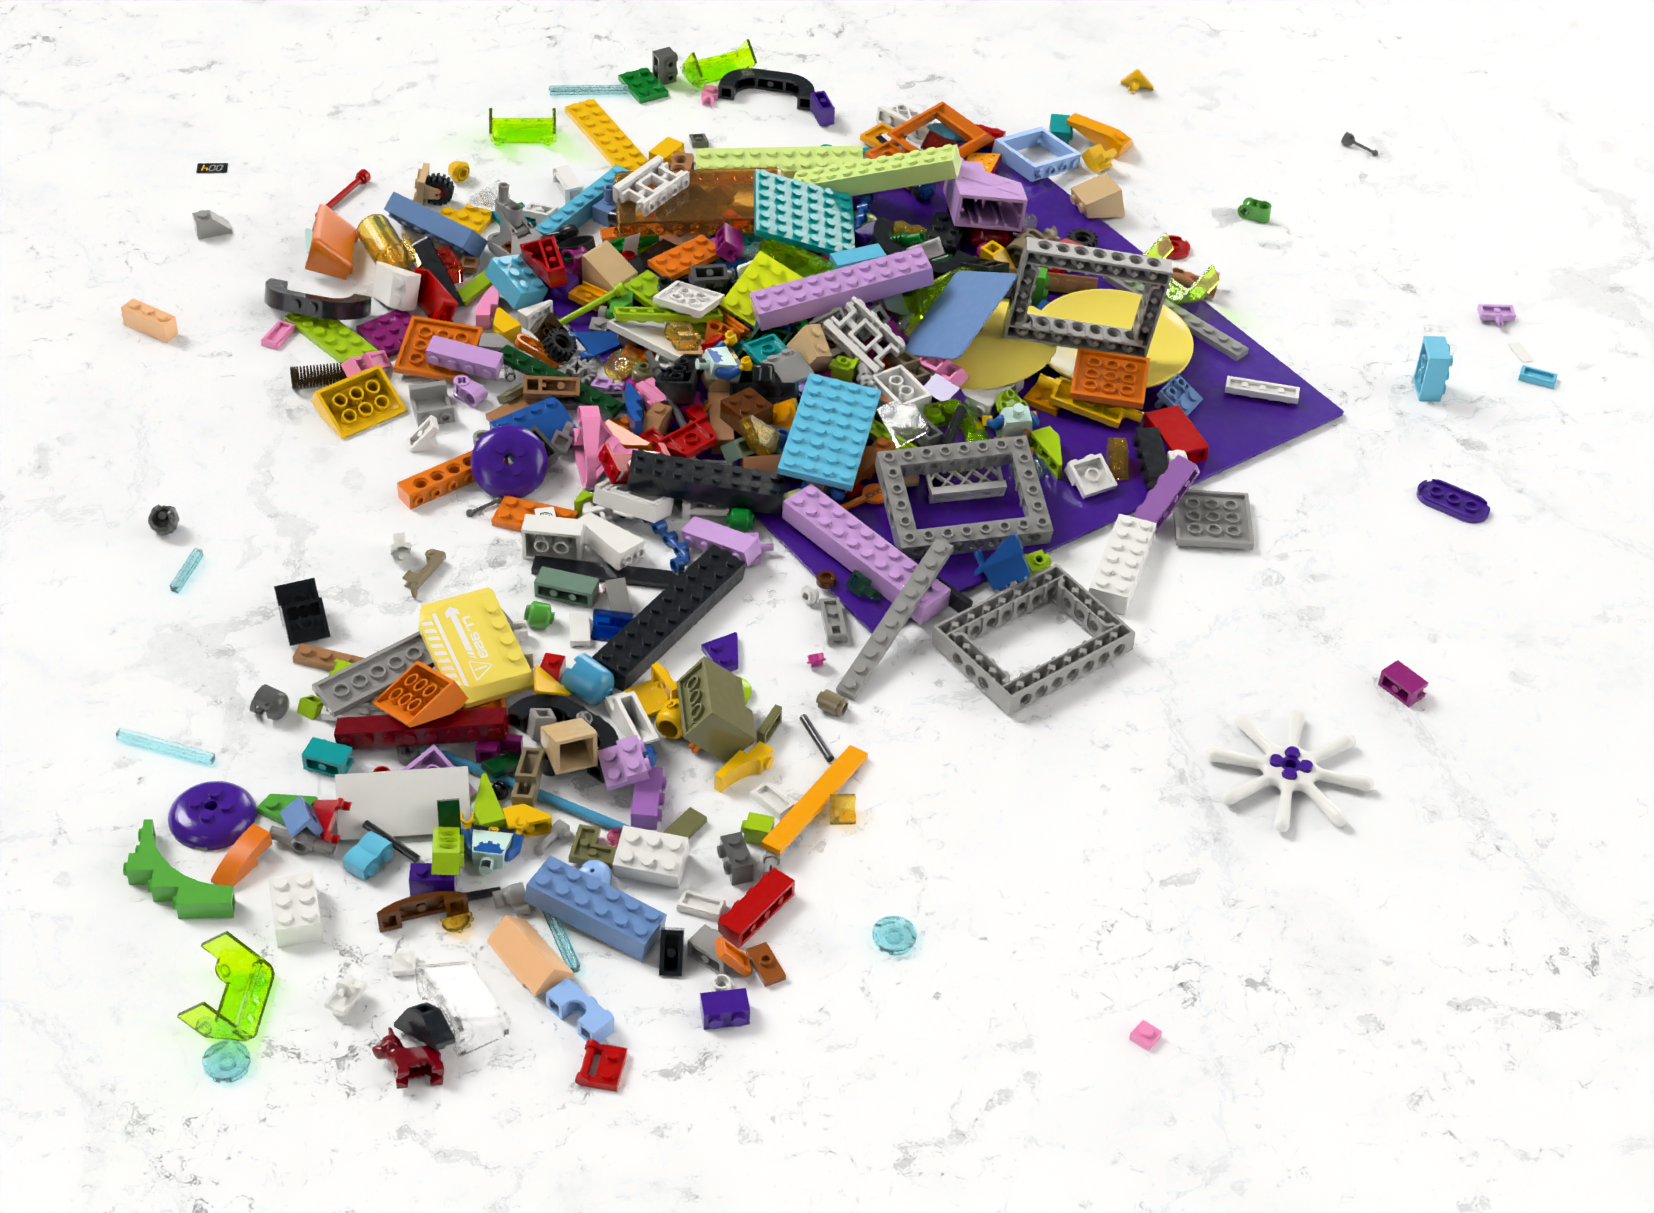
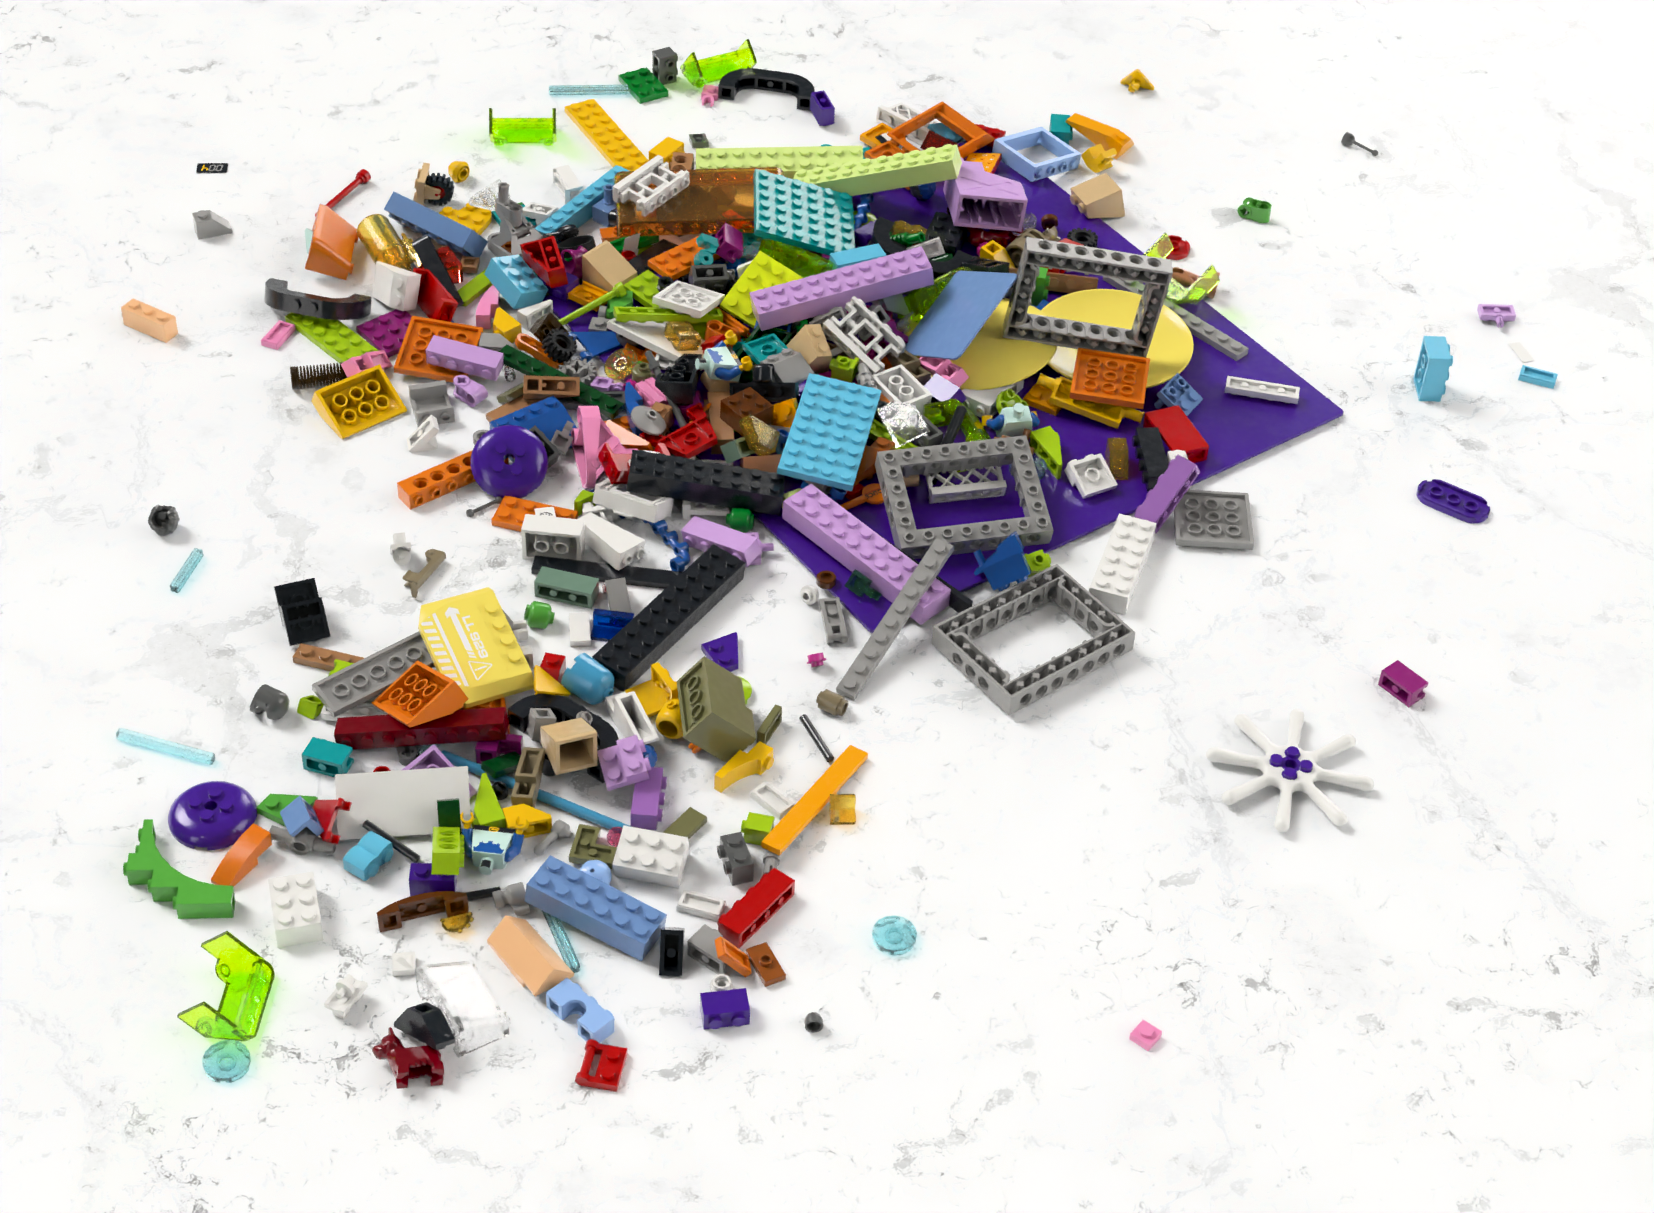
none -> light grey dish [631,406,666,435]
none -> teal leg [694,233,719,265]
none -> dark grey hinge [804,1012,823,1033]
none -> reddish brown tile [1041,214,1058,230]

